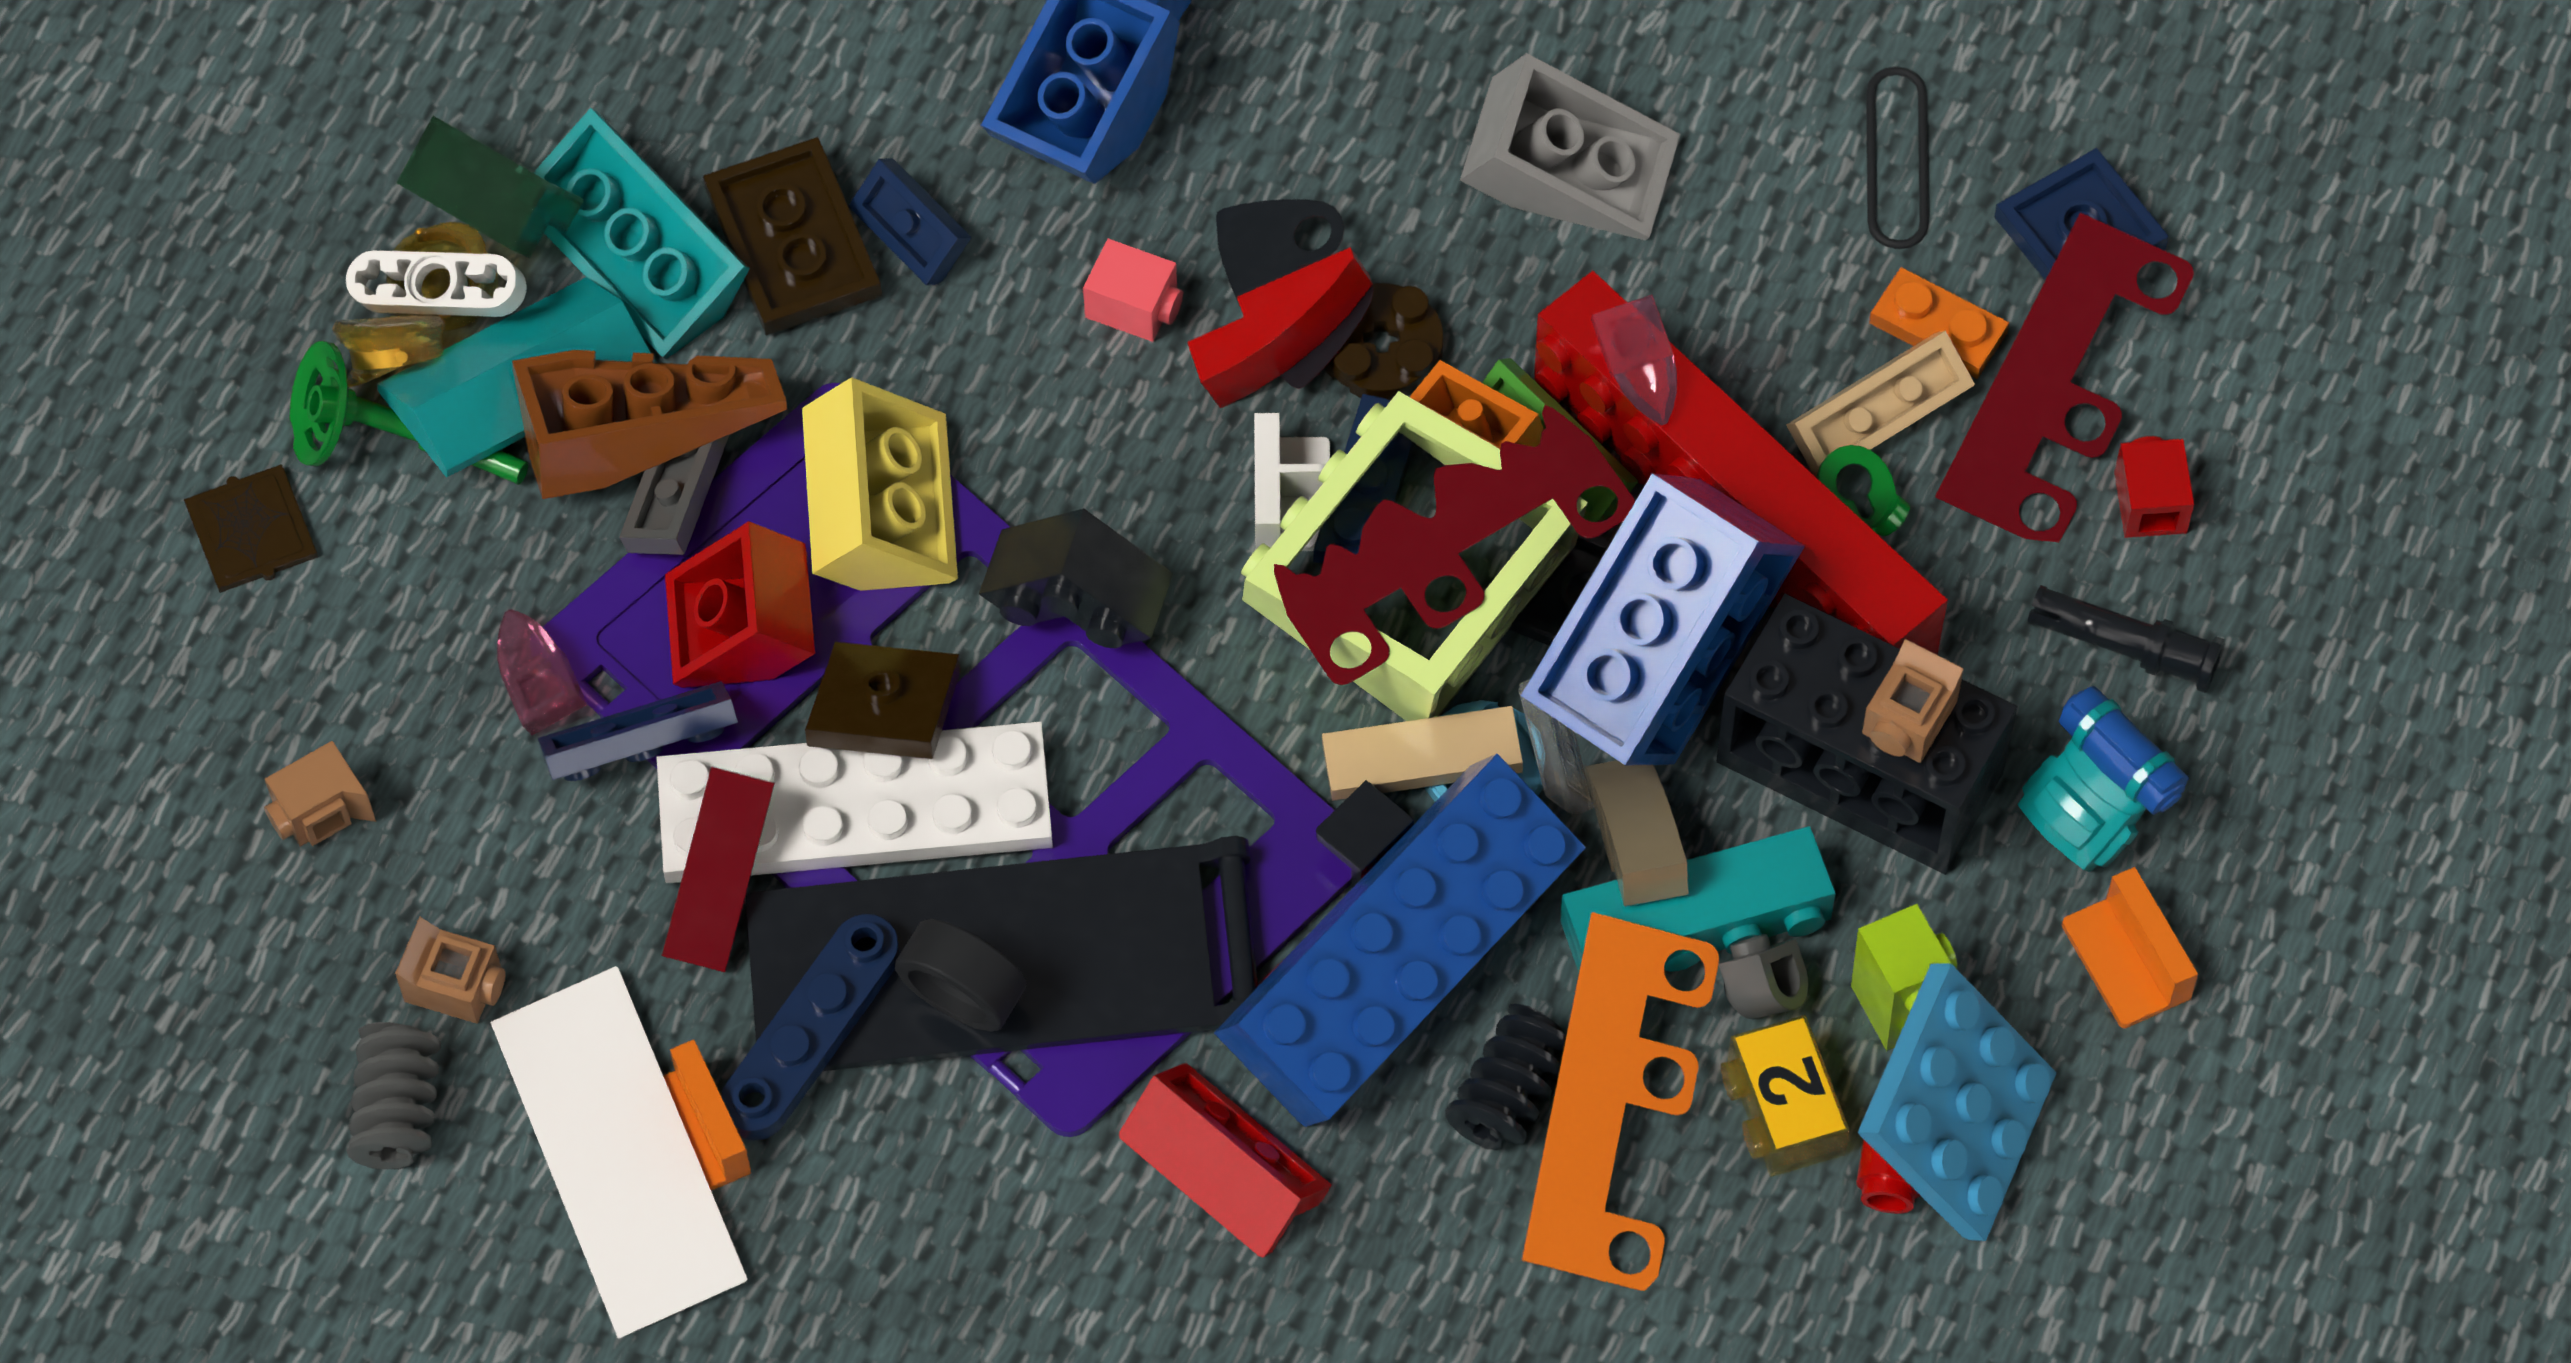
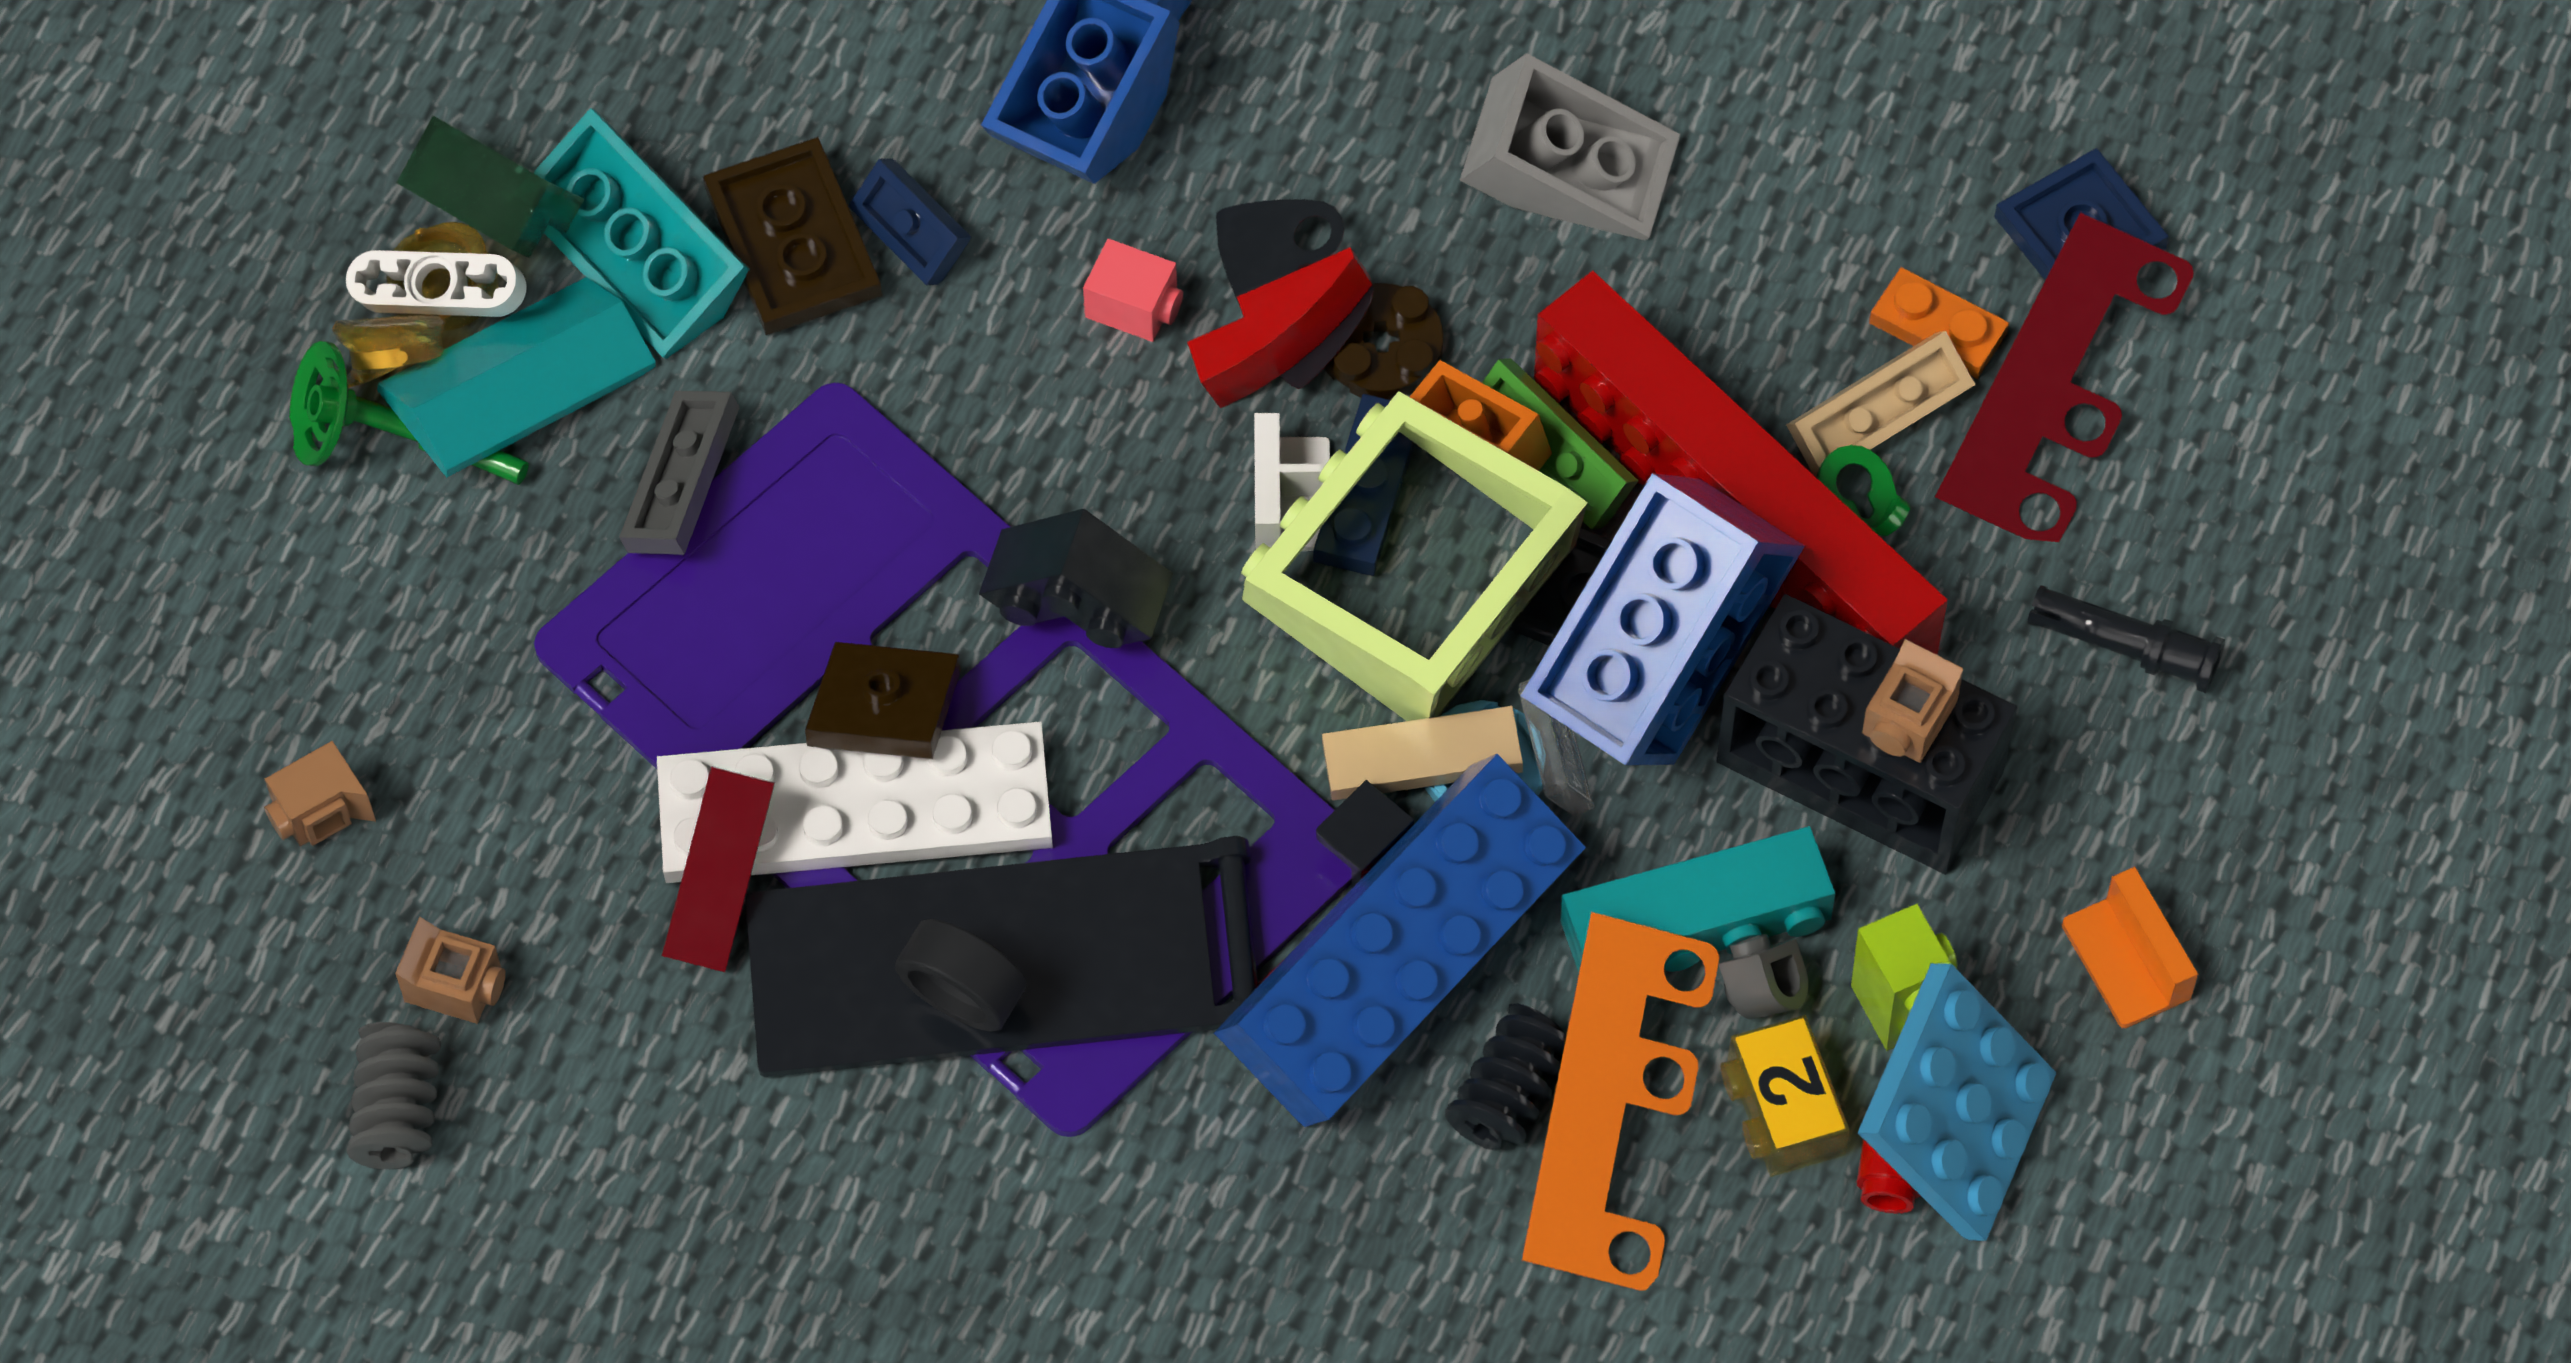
dark brown piece [184,464,318,593] -> none
white sticker [490,967,747,1339] -> none
clear pink plate [497,609,587,736] -> none
dark orange wedge [512,350,787,499] -> none
dark blue plate [538,681,738,781] -> none
orange panel [663,1039,751,1191] -> none
red slope [665,521,815,688] -> none
dark blue plate [721,914,900,1140] -> none
light yellow slope [802,377,958,591] -> none
panel [1119,1063,1332,1257] -> none
dark red piece [1274,405,1635,685] -> none
dark tan slope [1585,760,1688,906] -> none
clear pink plate [1590,295,1677,425] -> none
black piece [1866,66,1929,249] -> none
teal piece [2017,686,2189,872] -> none
red brick [2114,436,2194,538] -> none

